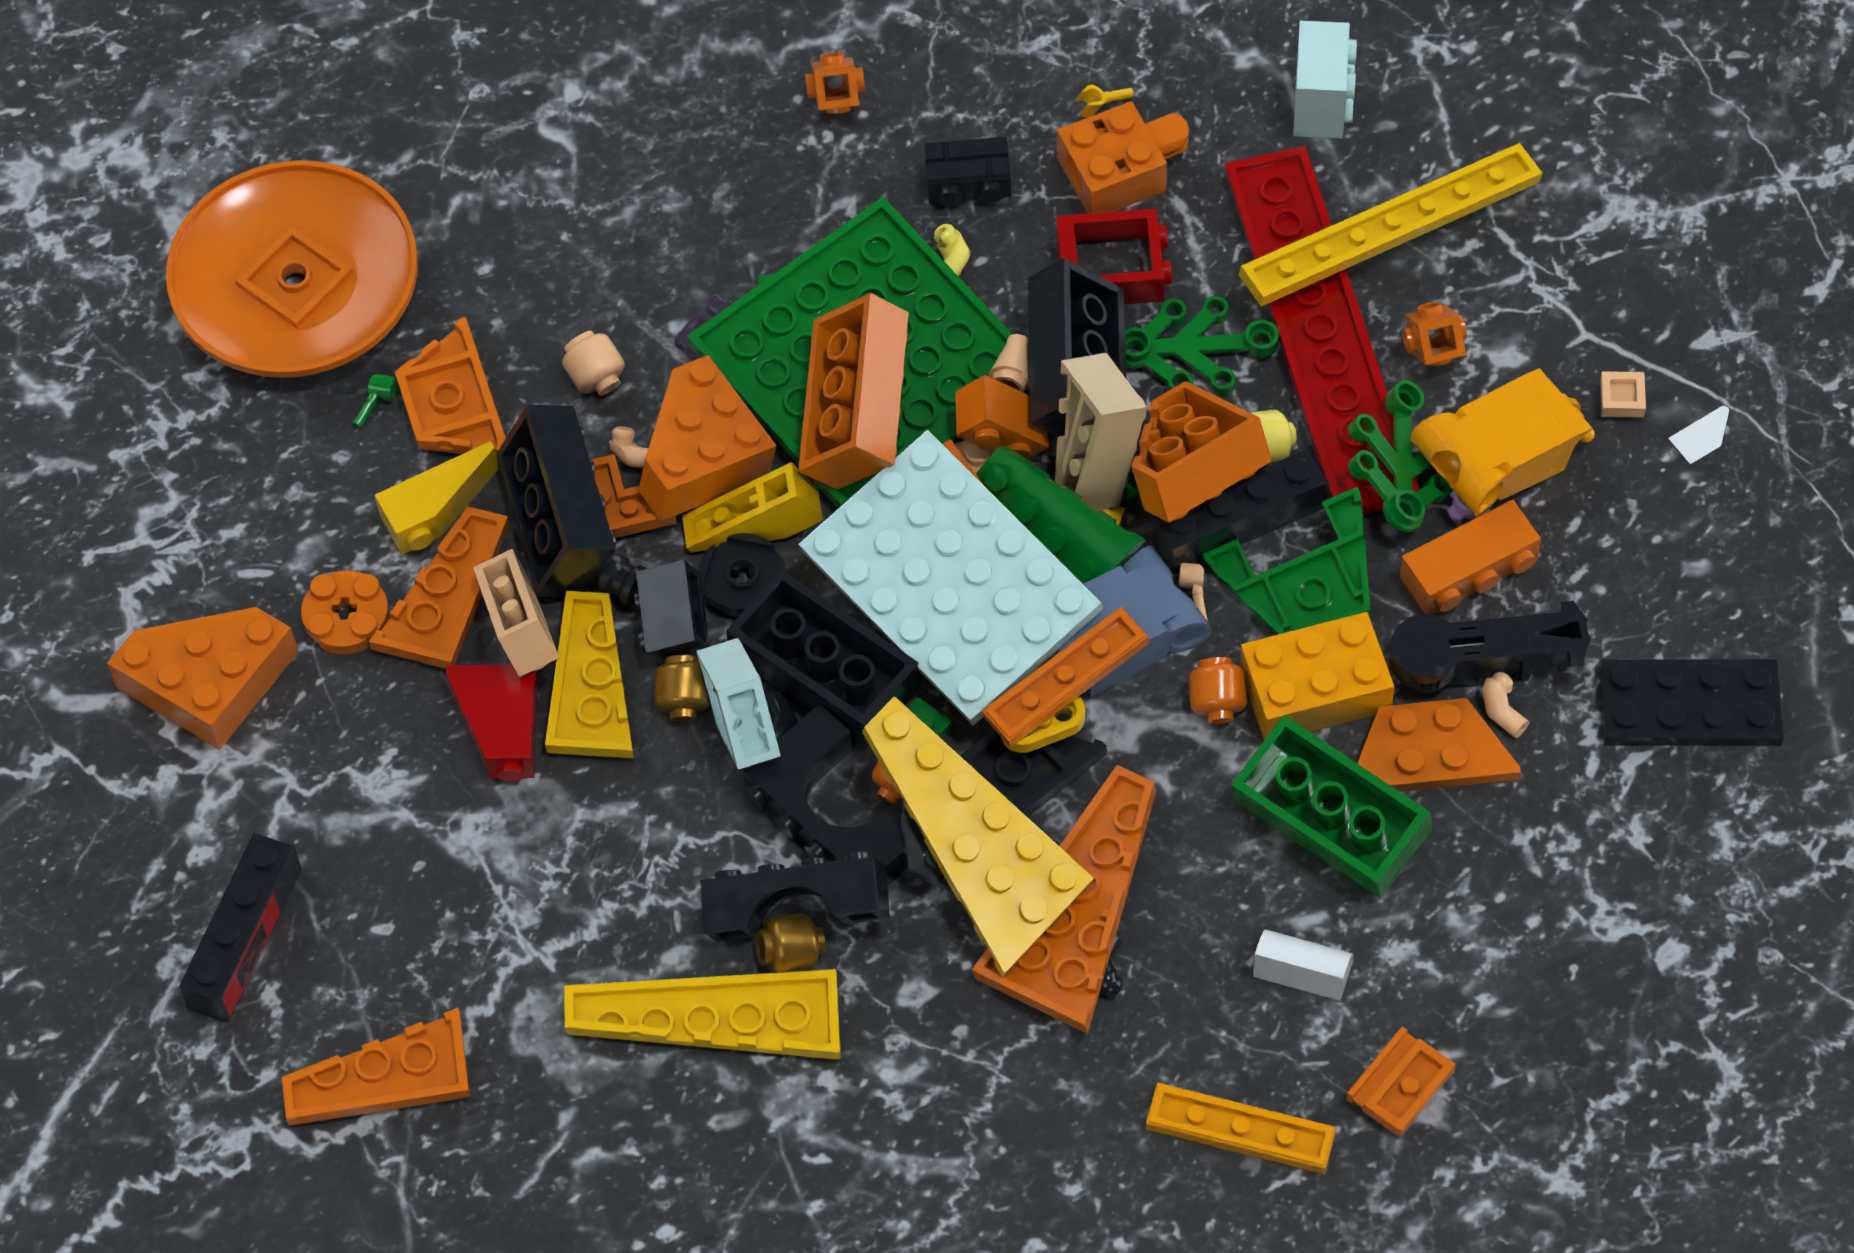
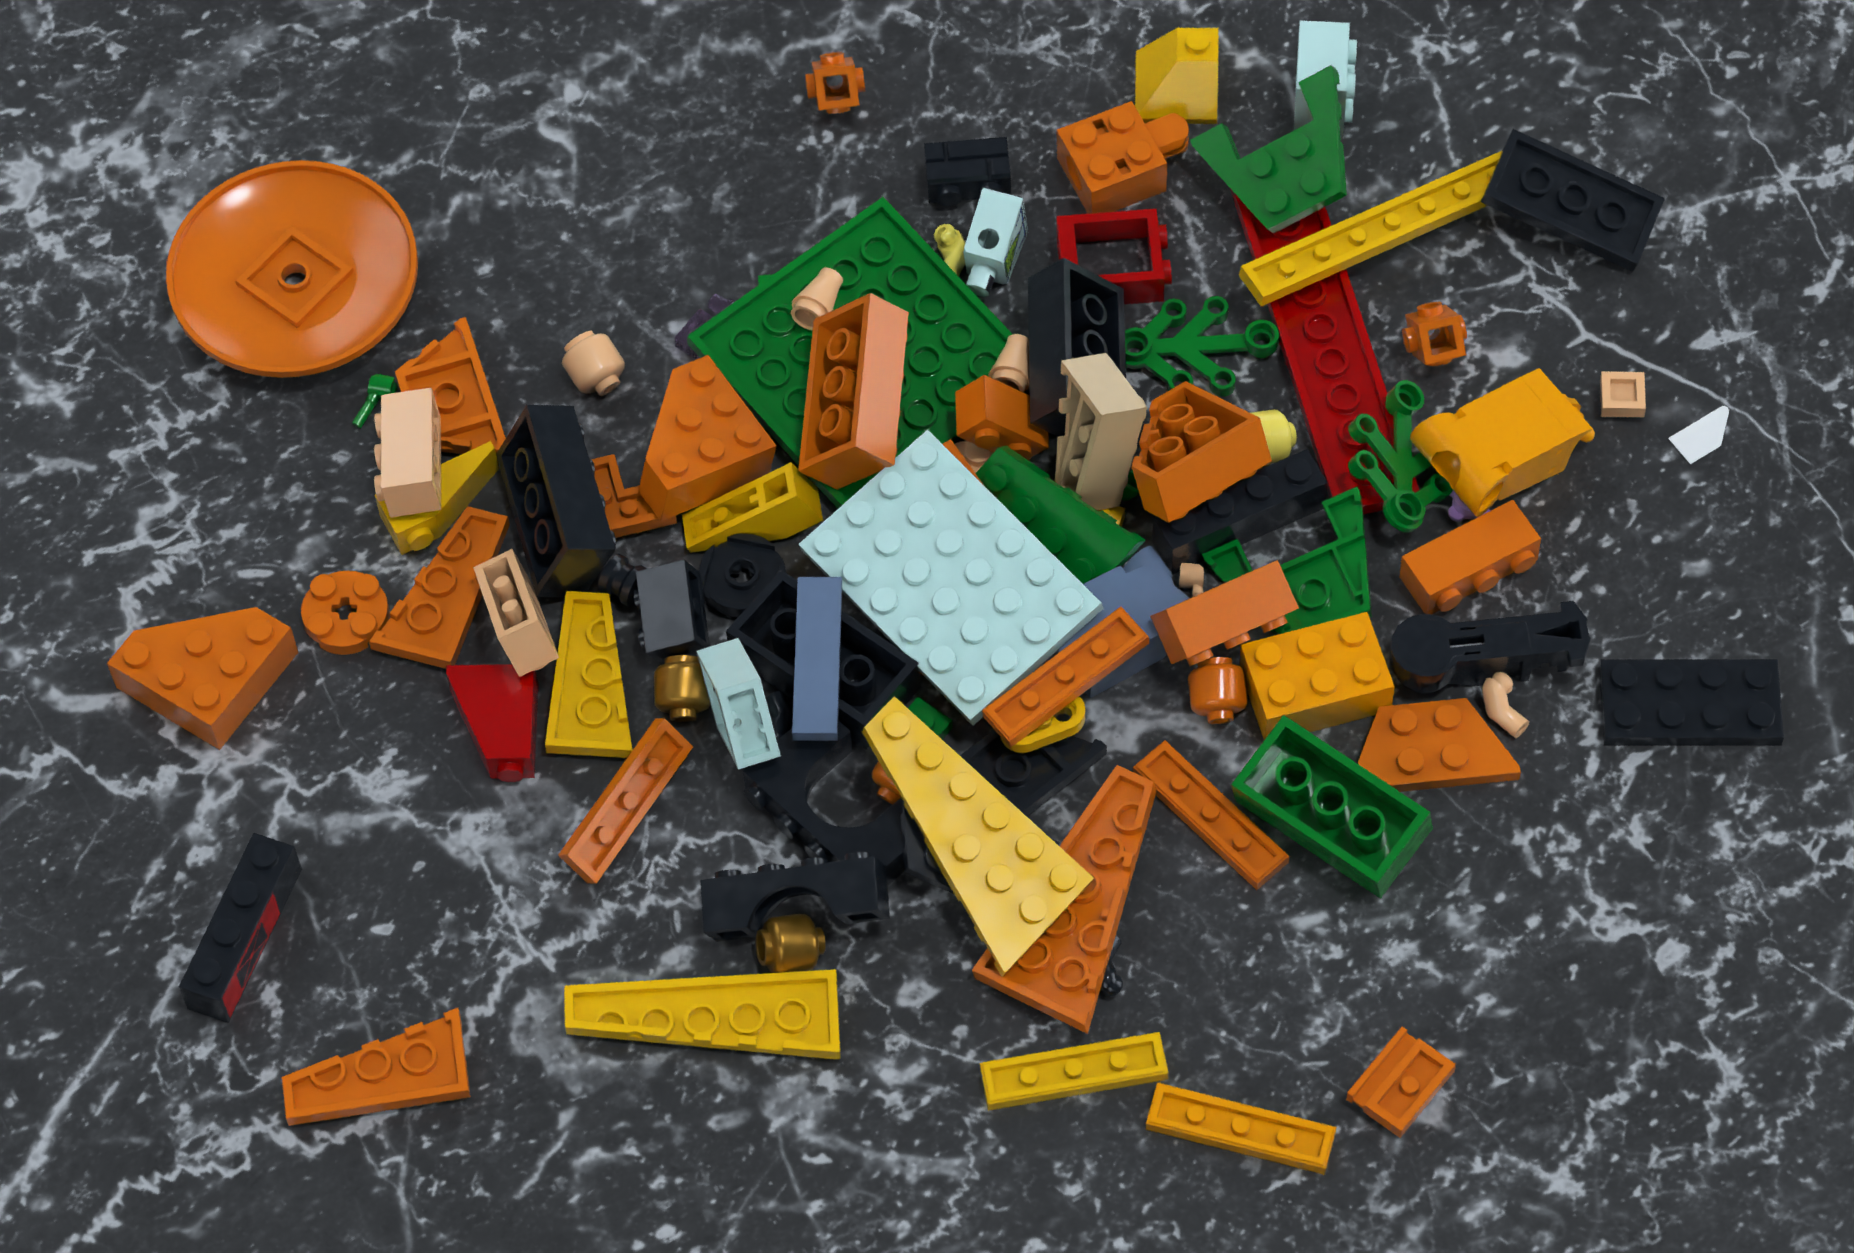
light nougat arm [609,426,648,469] -> none
yellow hand [1074,85,1134,118] -> none
white brick [1253,929,1353,1001] -> none
none -> light nougat brick [374,387,441,517]
none -> orange plate [558,718,693,884]
none -> light nougat cone [791,268,843,330]
none -> sand blue tile [792,577,842,741]
none -> light aqua torso [963,188,1028,297]
none -> yellow tile [980,1032,1169,1111]
none -> orange tile [1133,740,1289,890]
none -> yellow slope [1135,28,1218,124]
none -> orange brick [1150,560,1299,667]
none -> green wing [1190,65,1347,234]
none -> black plate [1480,129,1665,272]

